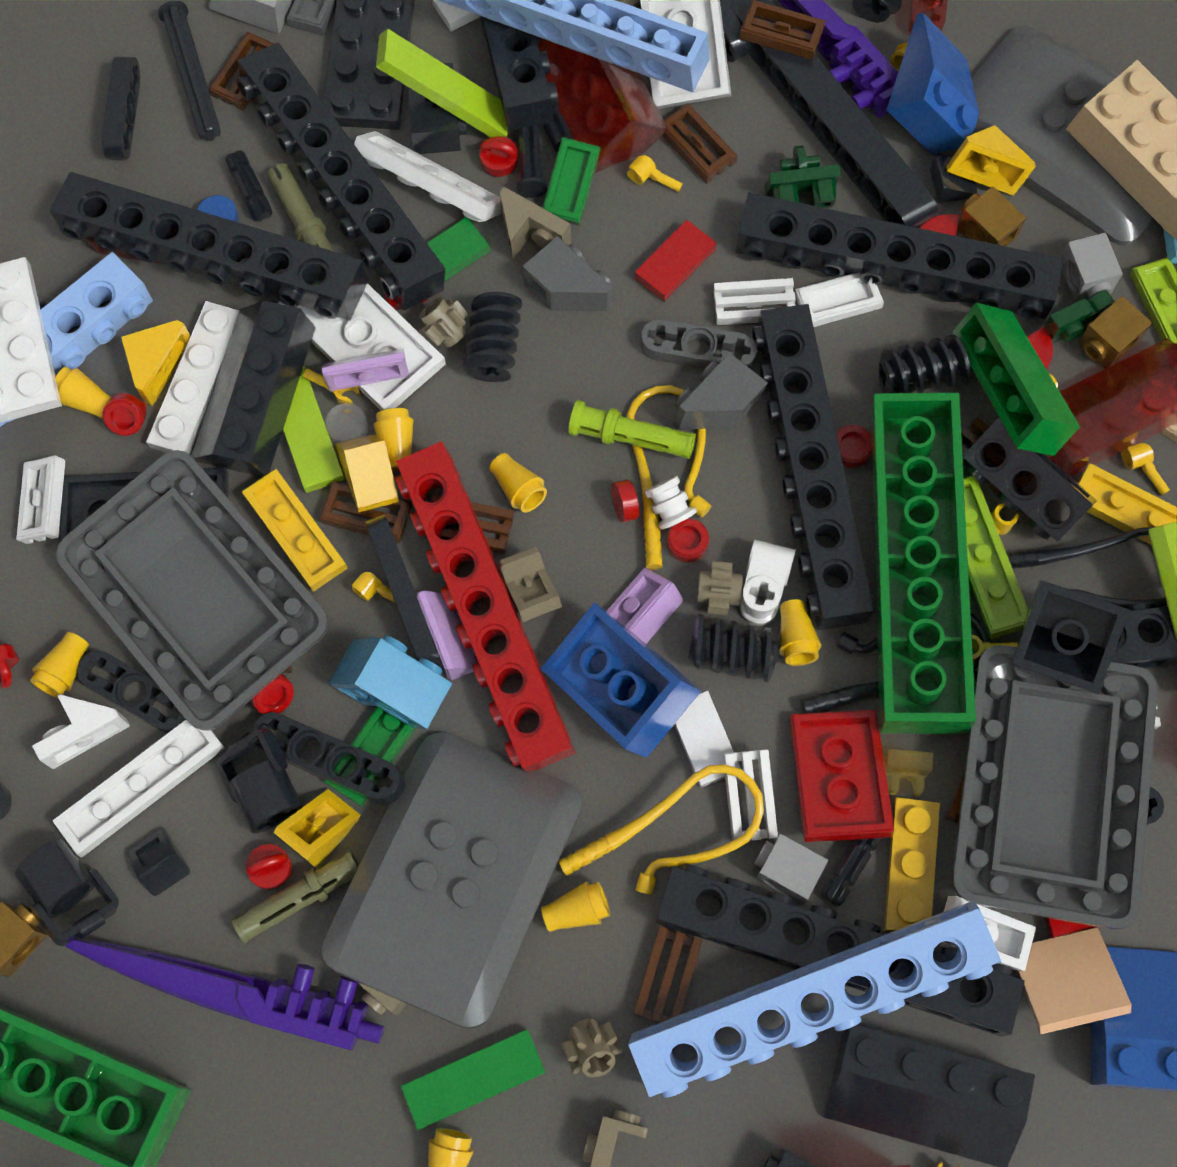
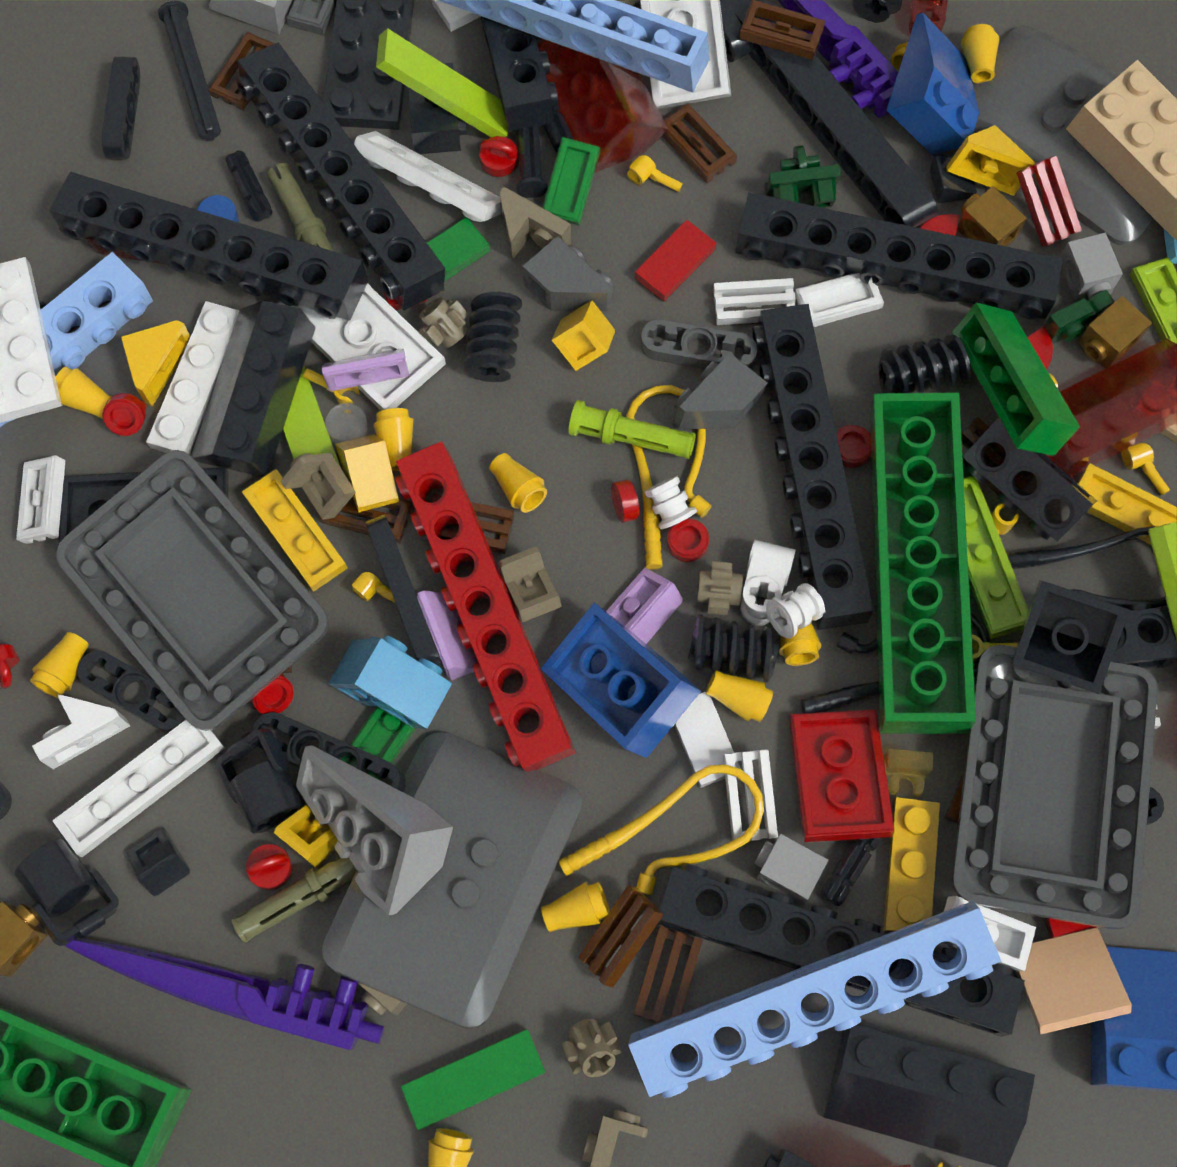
none -> dark tan bracket [281,453,356,520]
none -> light grey wedge [296,746,453,916]
none -> yellow panel [552,300,615,371]
none -> reddish brown tile [578,885,664,988]
none -> yellow cone [706,670,773,722]
none -> white bush [766,583,825,638]
none -> yellow cone [961,24,999,84]
none -> tile [1016,156,1082,246]

